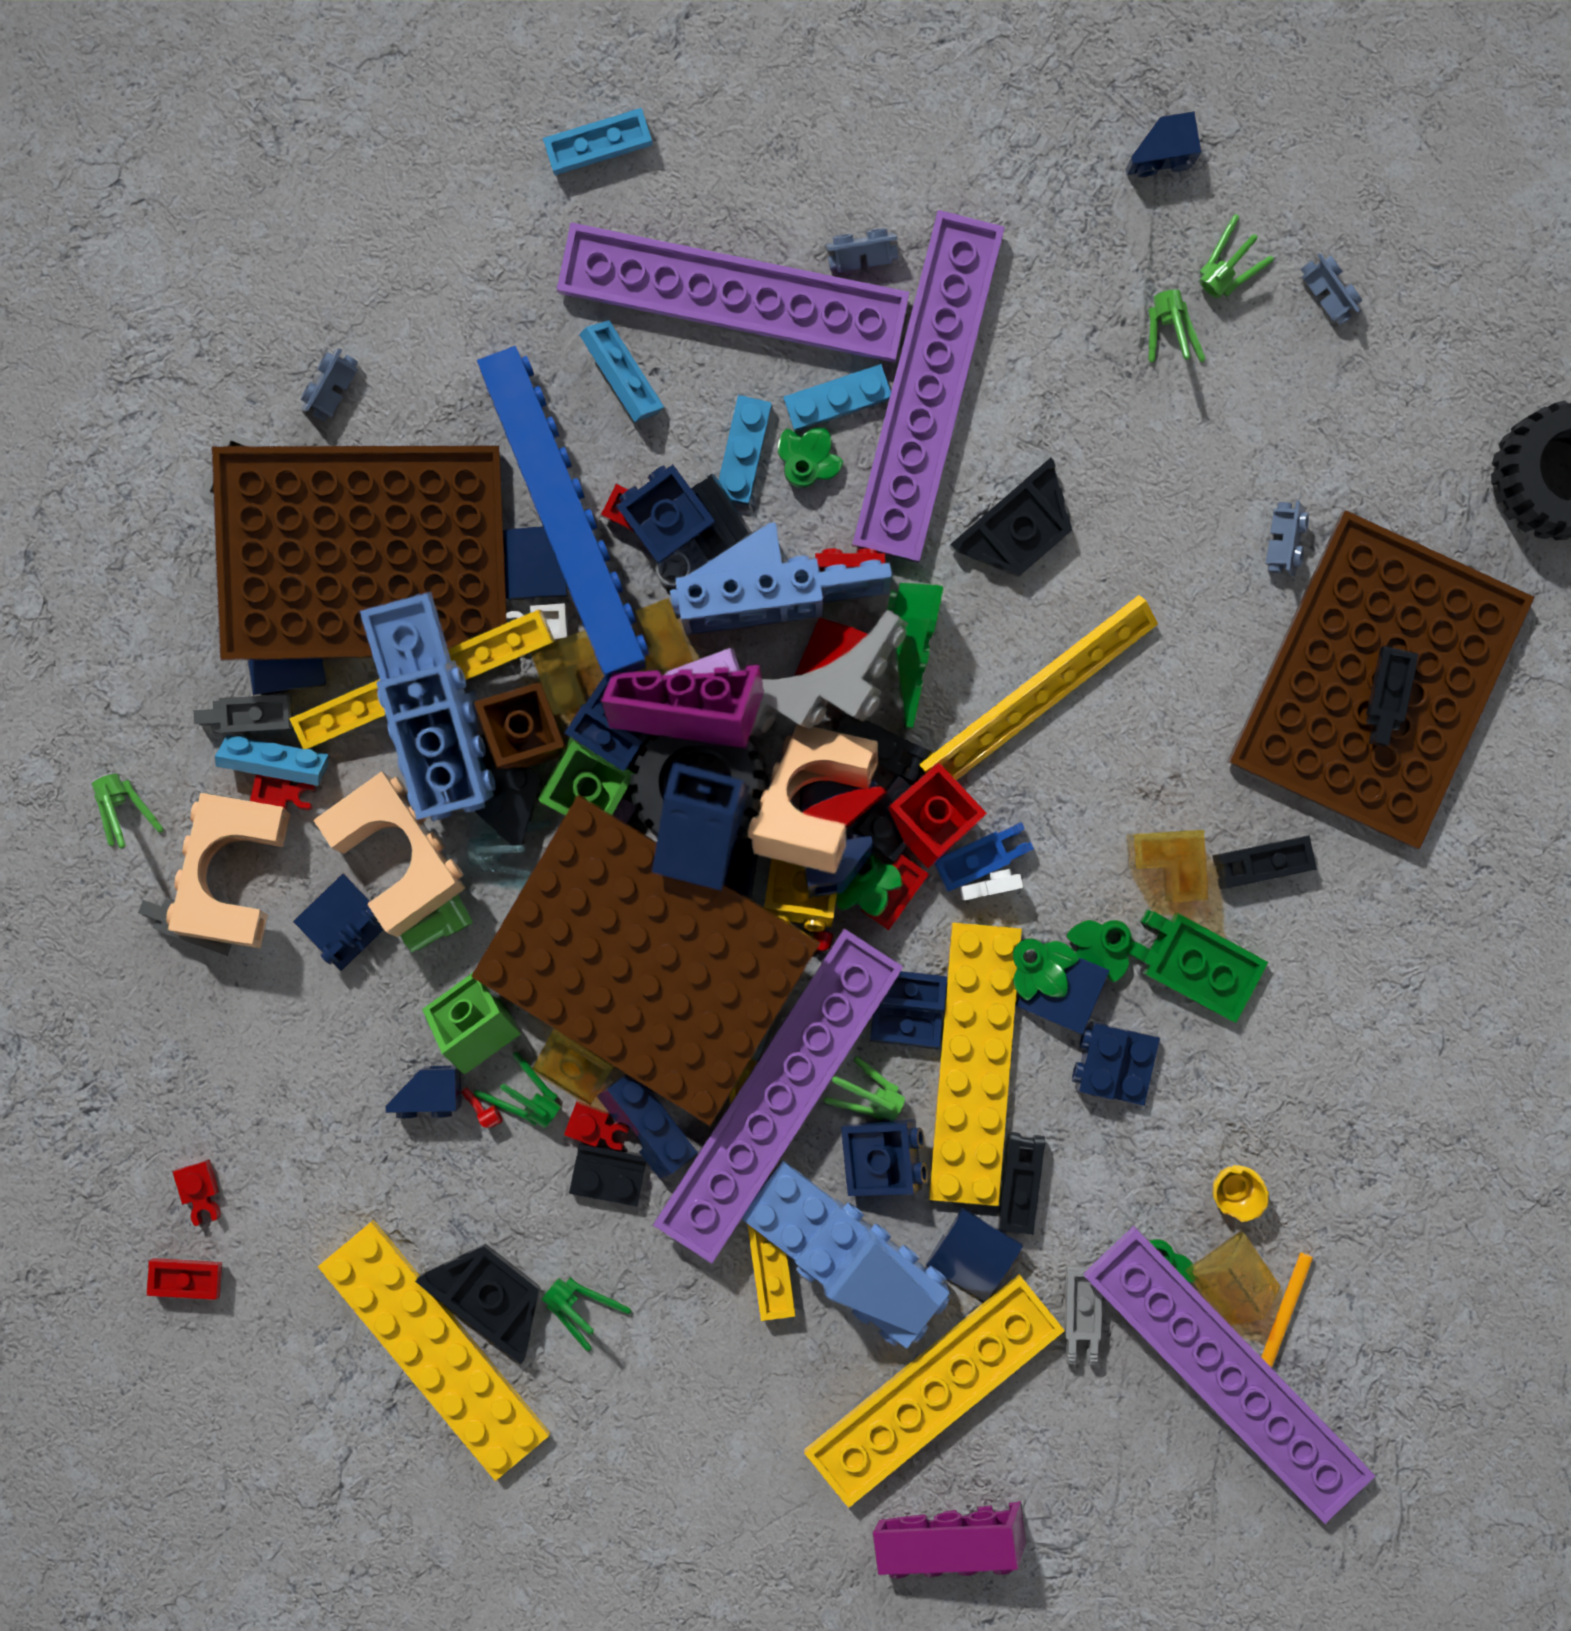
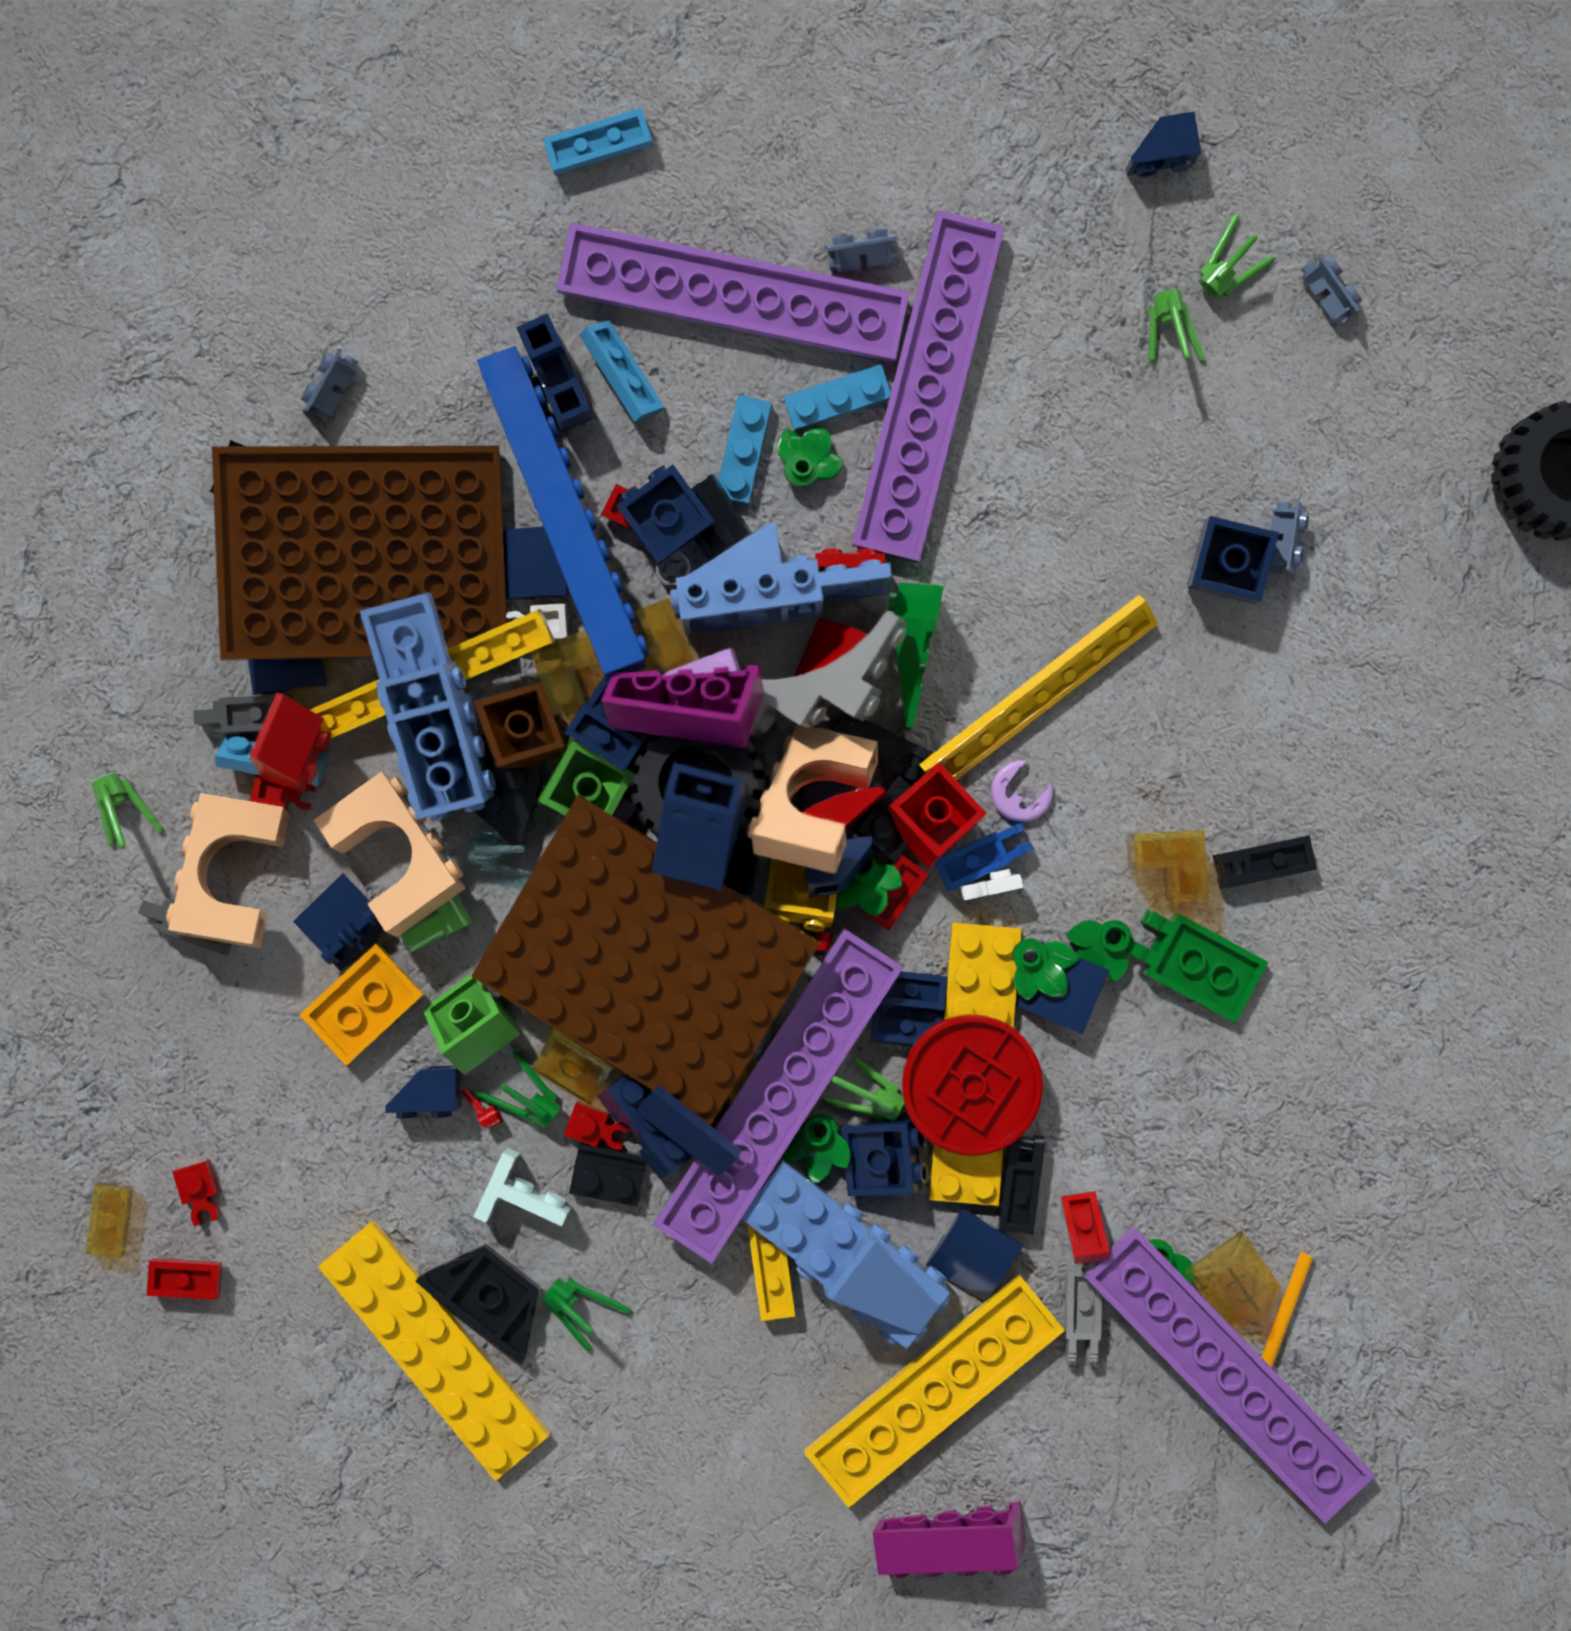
black wing [949,457,1072,577] -> none
dark blue plate [1072,1021,1160,1106] -> none
yellow hair [1212,1165,1269,1222] -> none
reddish brown plate [1227,510,1535,849] -> none
black hinge [1366,646,1419,747] -> none
none -> clear yellow plate [85,1182,134,1259]
none -> red slope [249,693,331,793]
none -> light orange plate [299,943,425,1066]
none -> light aqua bracket [473,1147,571,1226]
none -> dark blue arch [516,313,594,432]
none -> dark blue tile [636,1085,742,1176]
none -> green plate [783,1113,851,1183]
none -> red plate [902,1014,1043,1156]
none -> lavender head [991,760,1053,823]
none -> red plate [1061,1191,1110,1265]
none -> dark blue brick [1187,516,1279,604]

